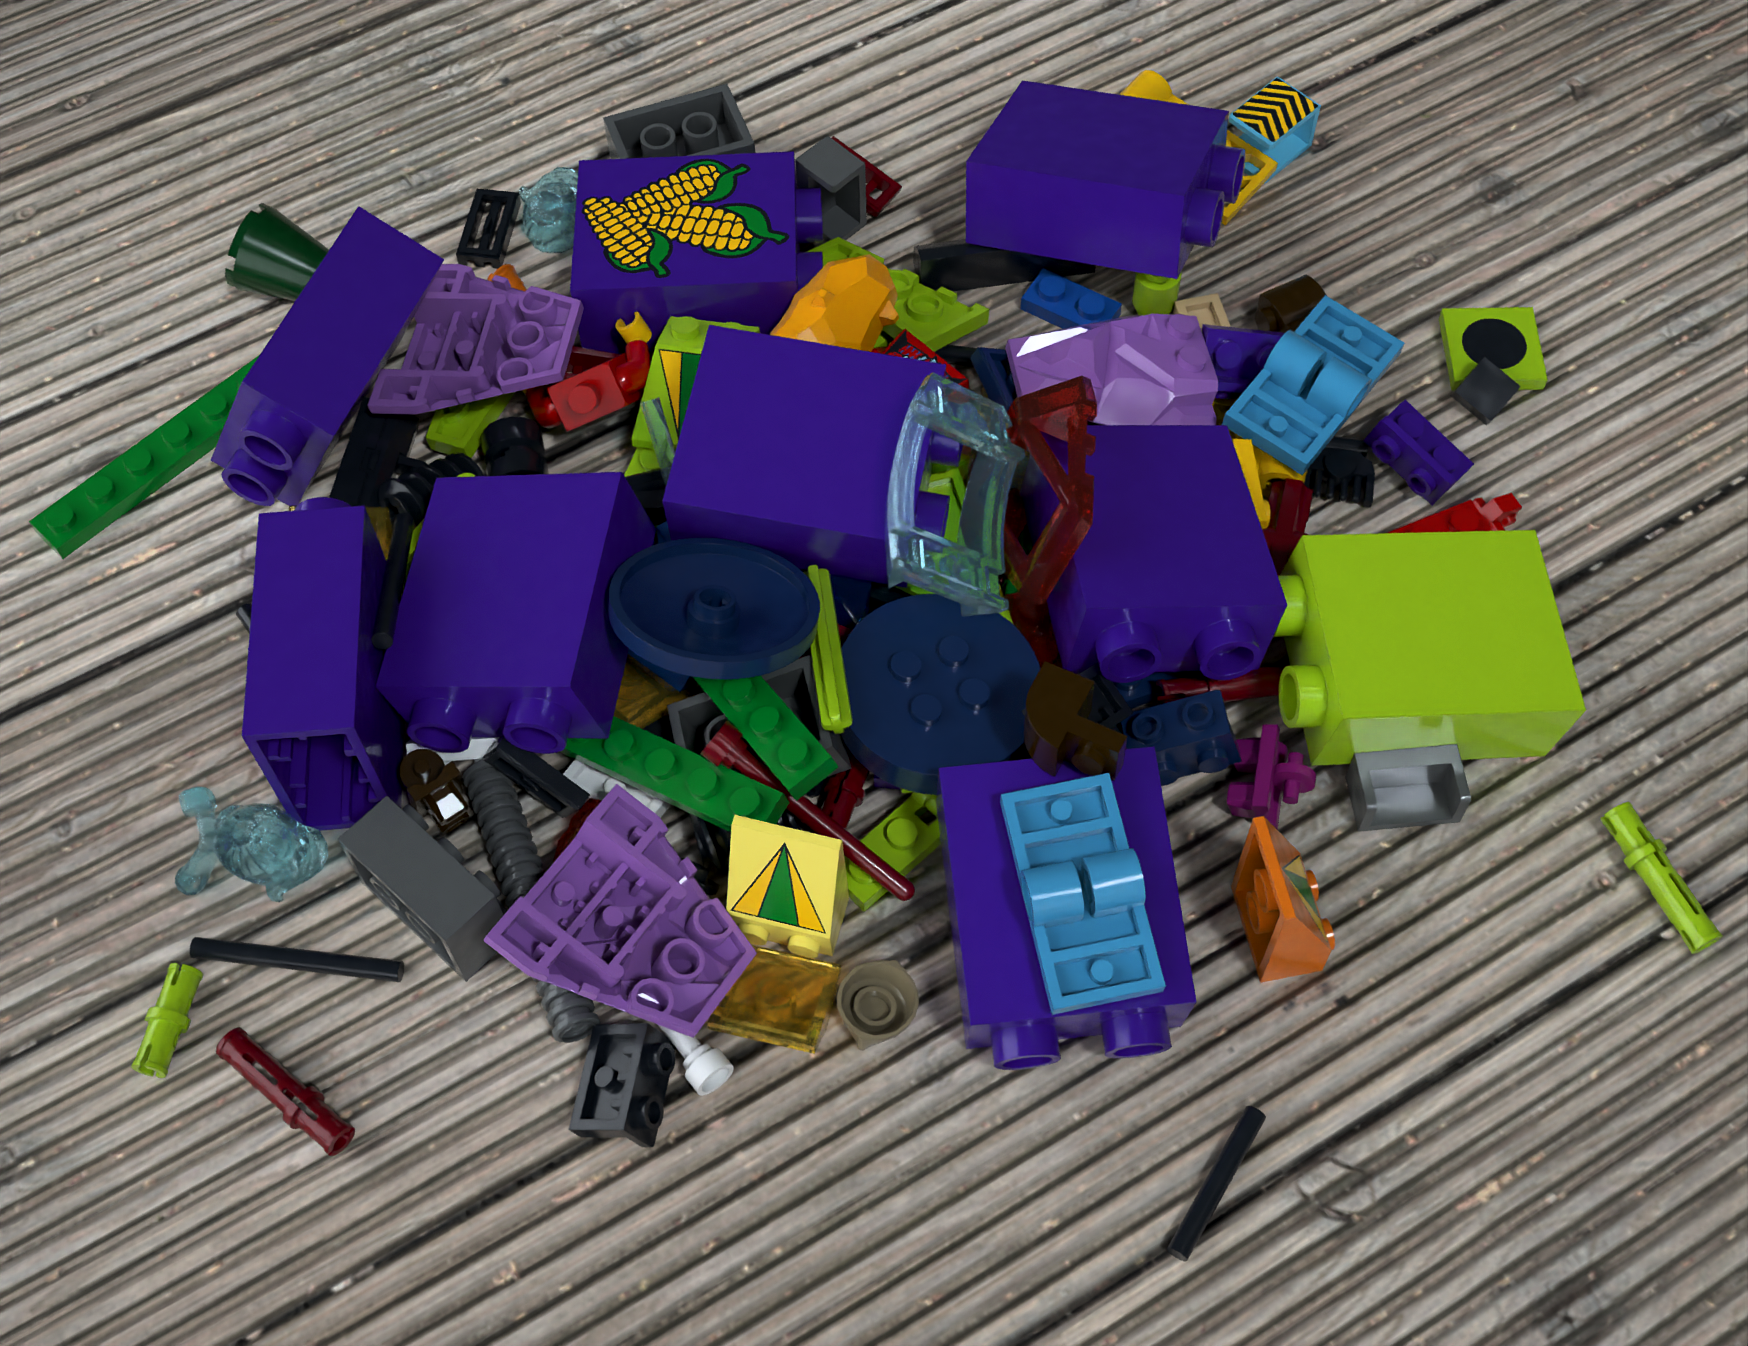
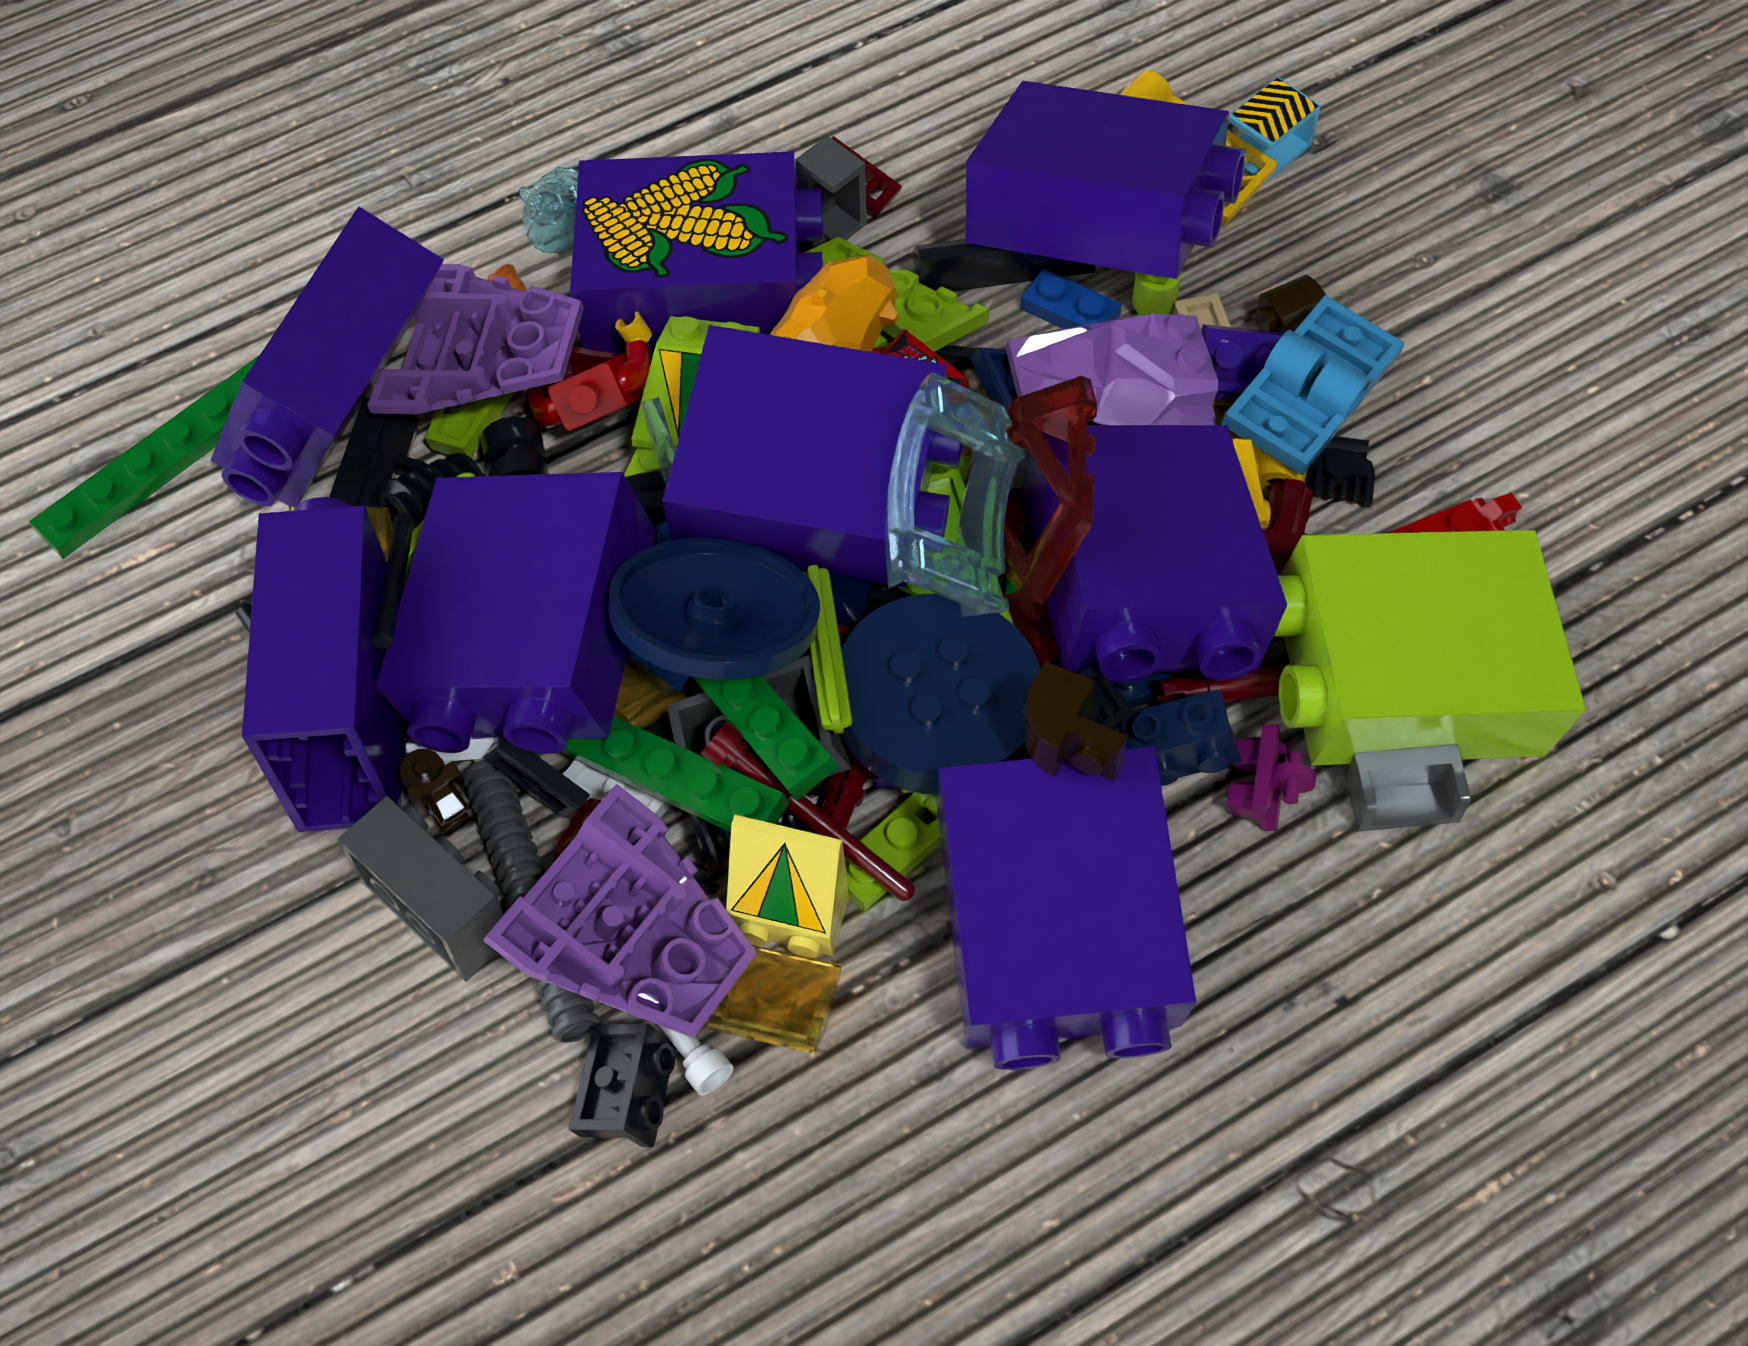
lime pin [131,963,203,1078] -> none
clear light blue piece [175,787,222,895] -> none
black bar [190,937,404,982] -> none
clear light blue hair [213,803,328,902] -> none
dark red pin [216,1027,355,1156] -> none
dark green cone [225,203,329,301] -> none
black tile [456,188,521,269] -> none
dark grey brick [603,84,755,159] -> none
dark tan hat [837,960,919,1051] -> none
dark azure plate [1000,773,1166,1015] -> none
black bar [1167,1106,1266,1262] -> none
orange slope [1231,816,1335,983] -> none
dark purple bracket [1363,400,1474,506] -> none
lime tile [1439,307,1548,391] -> none
black tile [1450,357,1521,425] -> none
lime pin [1600,802,1723,954] -> none

